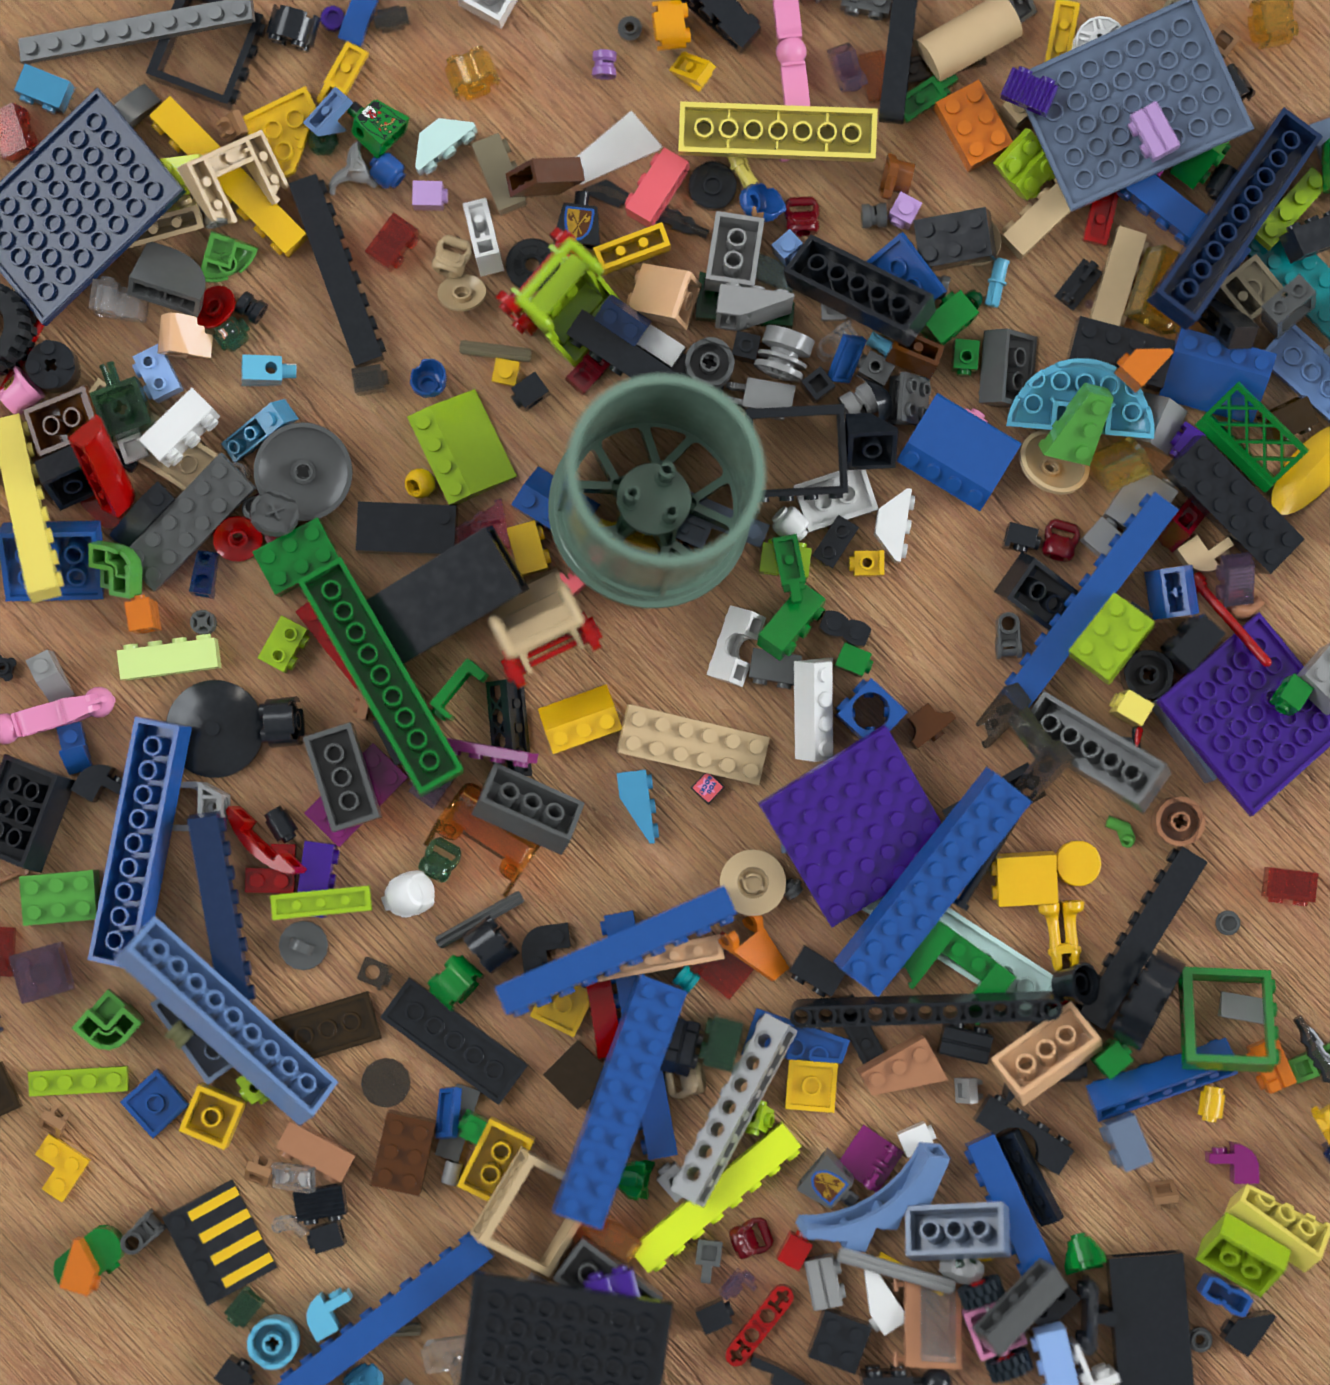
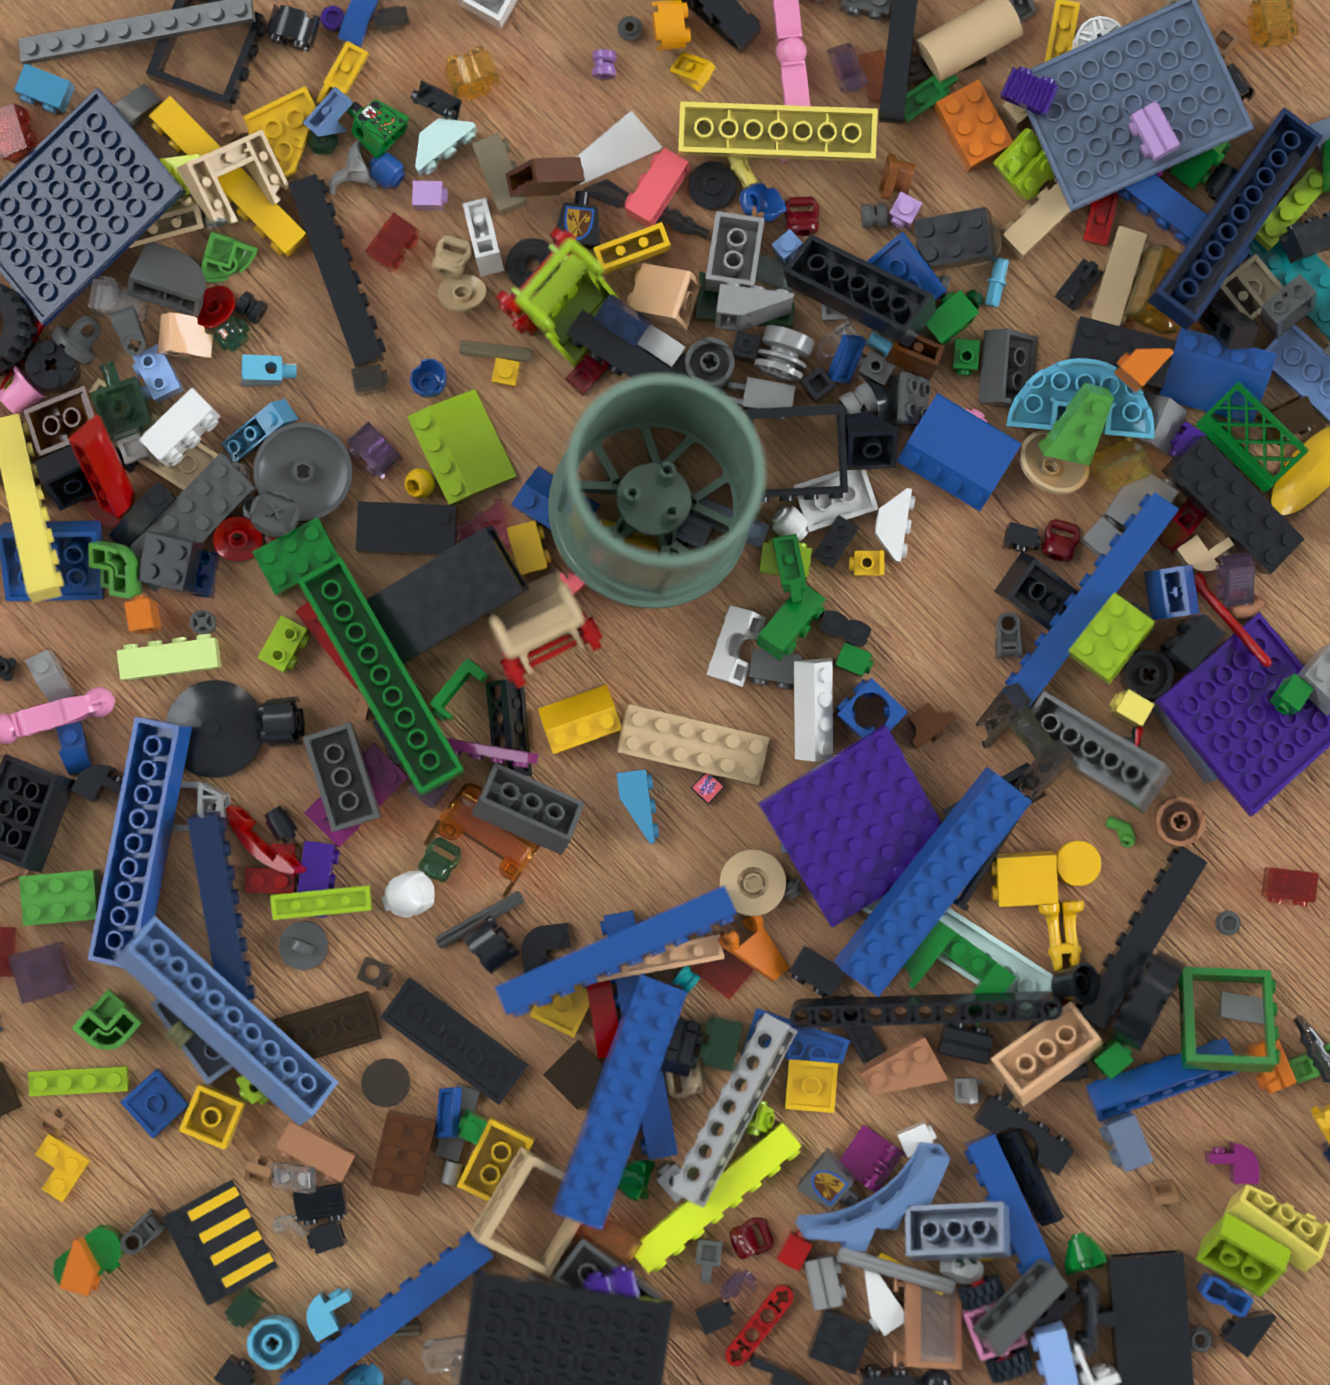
green brick [427,955,485,1012] -> none
black brick [511,372,550,411] -> none
yellow brick [1197,1085,1225,1122] -> none
none -> dark grey tile [52,316,100,364]
none -> dark grey piece [109,305,146,356]
none -> black brick [137,532,203,592]
none -> clear purple brick [347,421,403,479]
none -> black hinge [410,80,462,120]

